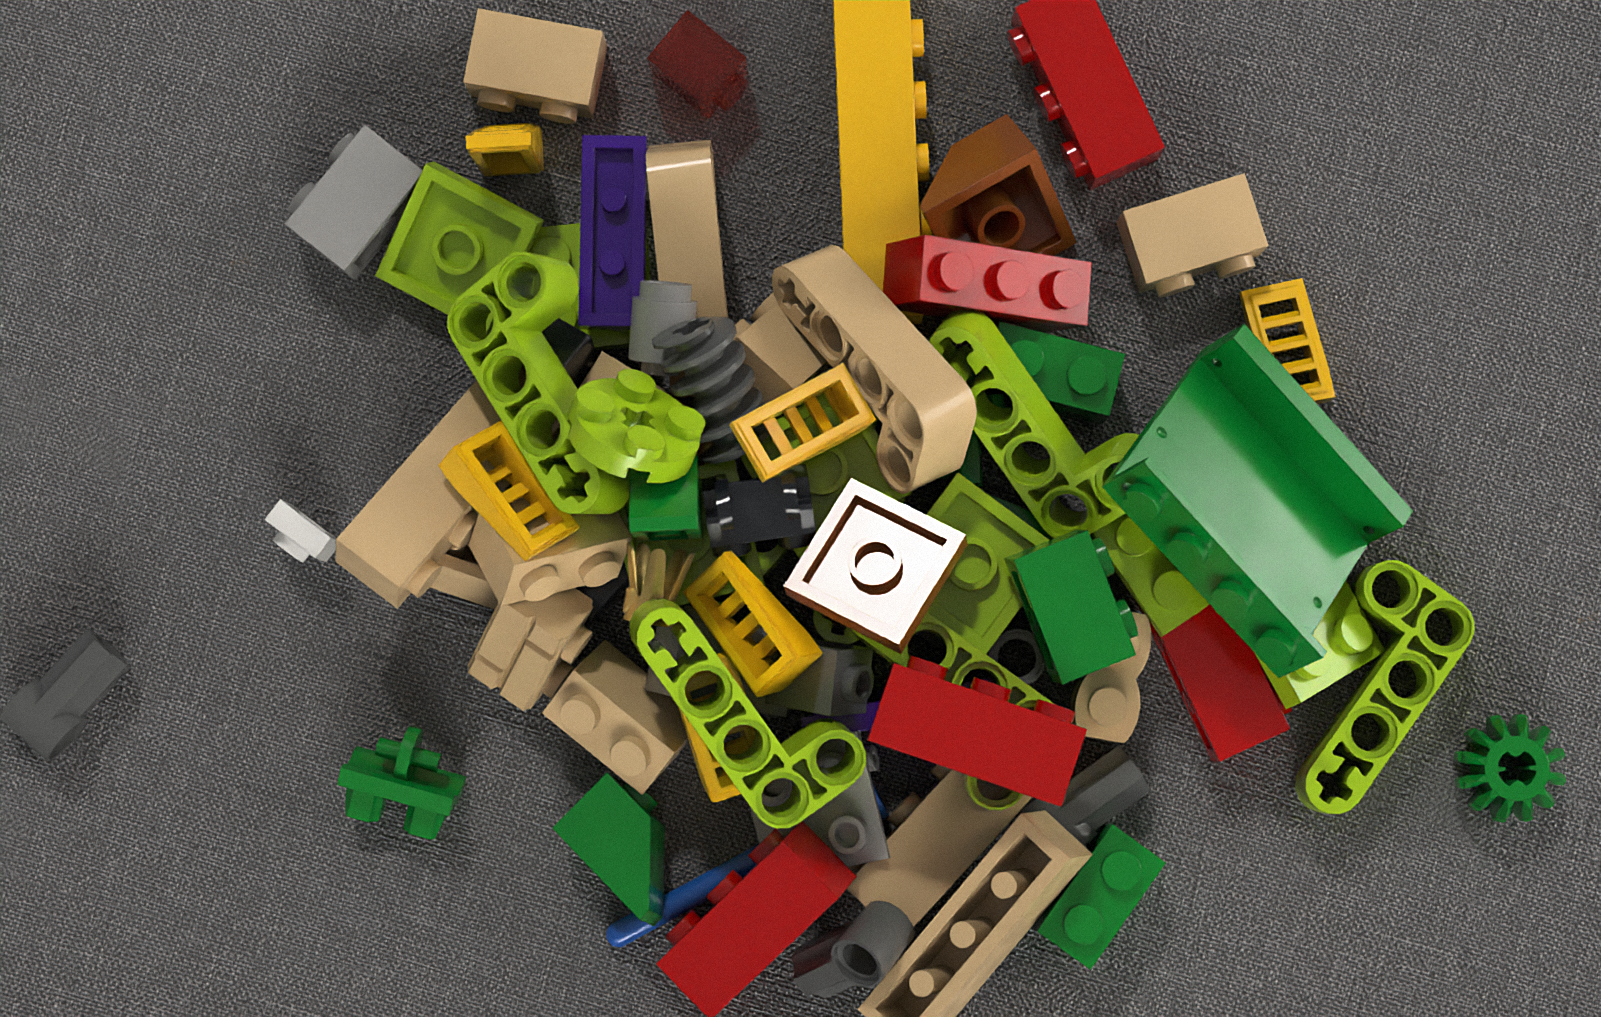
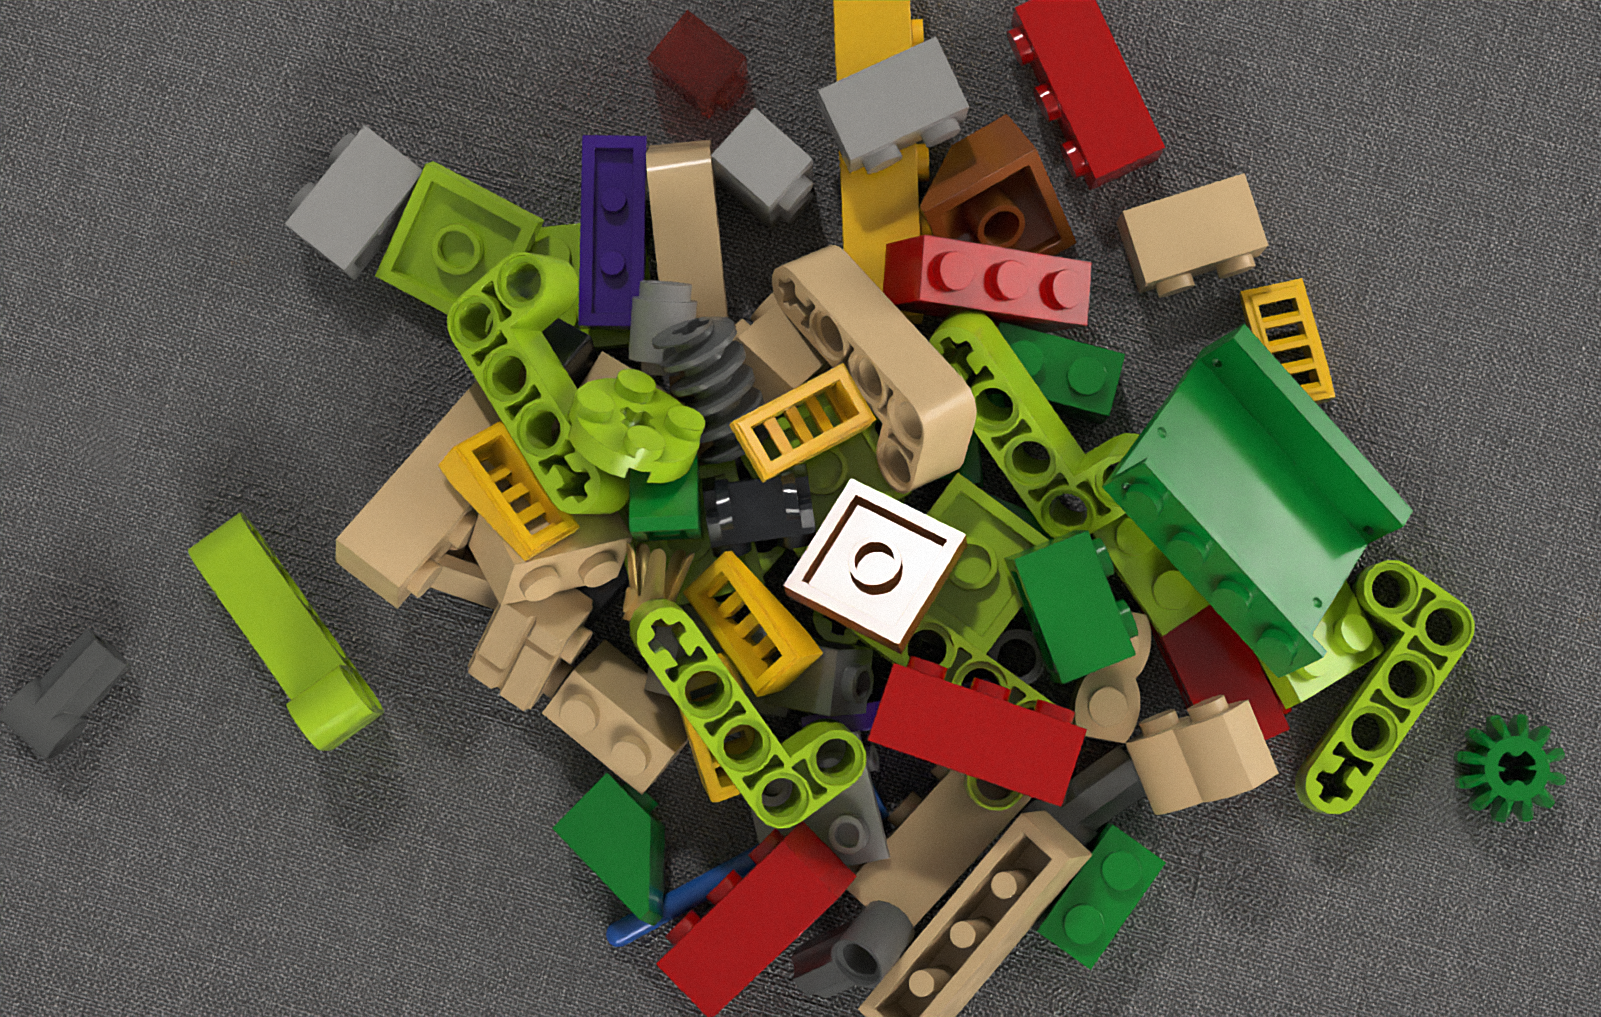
white plate [265,499,336,563] -> none
green hips [337,726,467,840] -> none
tan brick [463,8,607,124] -> none
yellow slope [466,122,544,176] -> none
none -> lime beam [188,512,384,751]
none -> light grey brick [711,107,814,230]
none -> light grey brick [818,37,969,174]
none -> tan brick [1125,695,1279,815]

